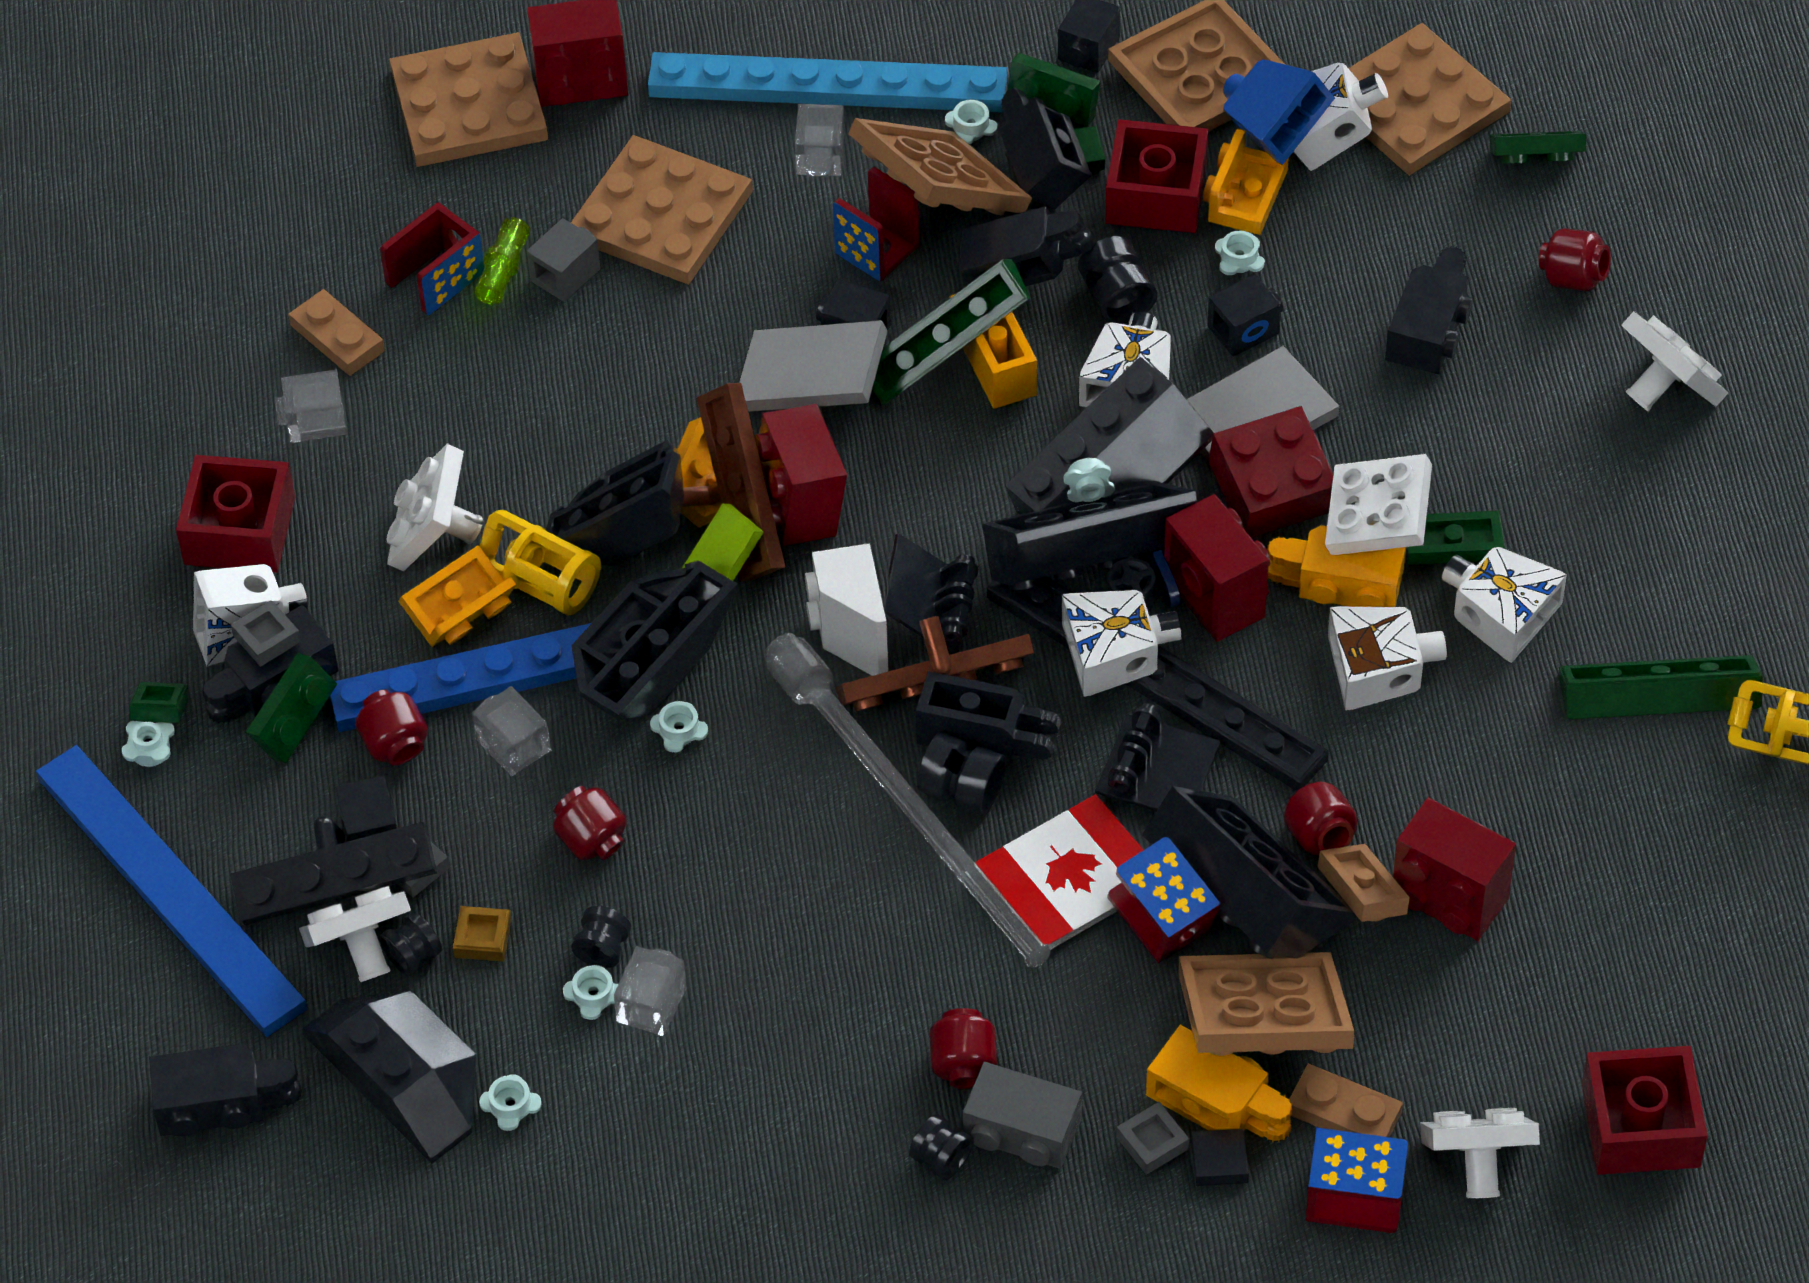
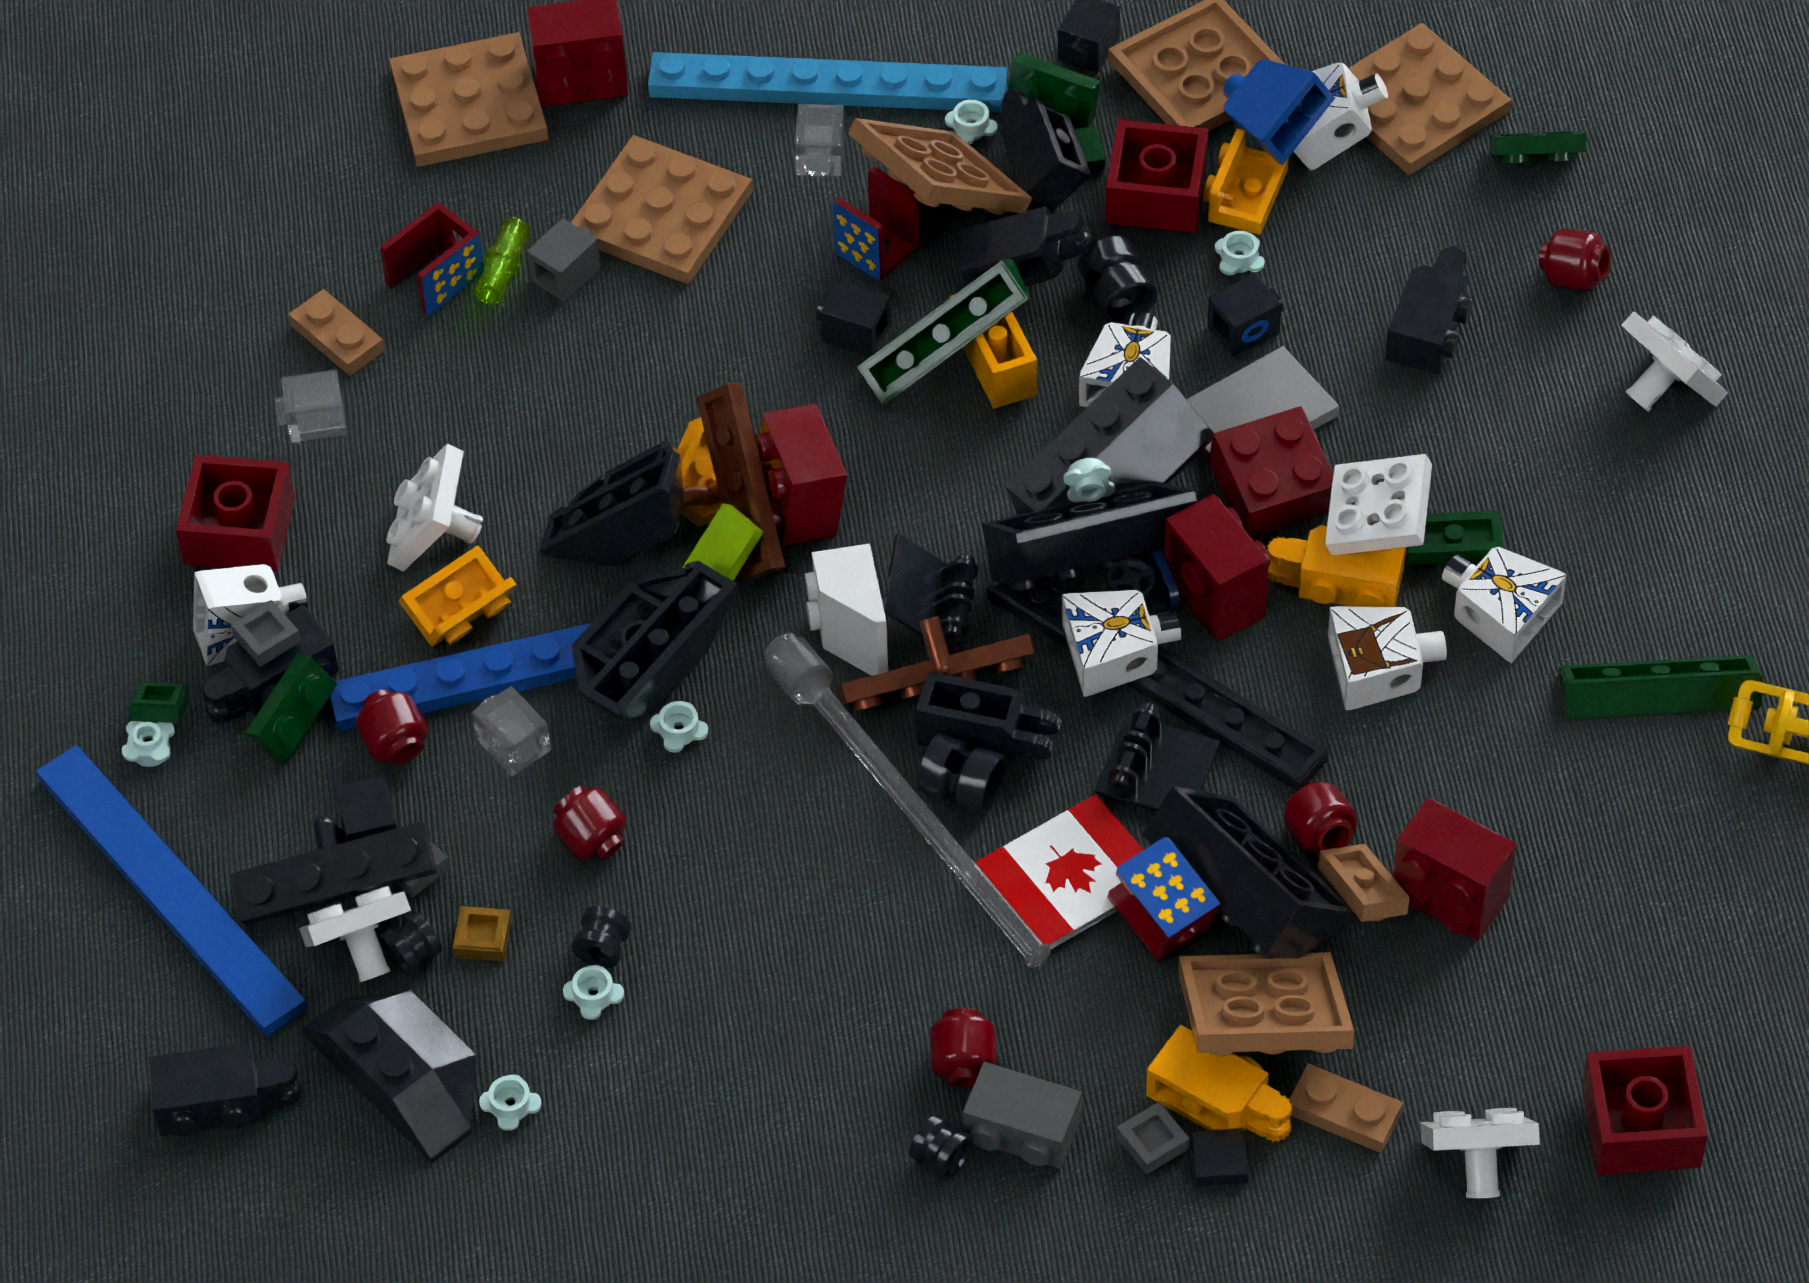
yellow piece [479,510,601,616] -> none
clear brick [614,946,687,1036] -> none
light grey tile [739,321,887,411] -> none
piece [1305,1127,1408,1233] -> none

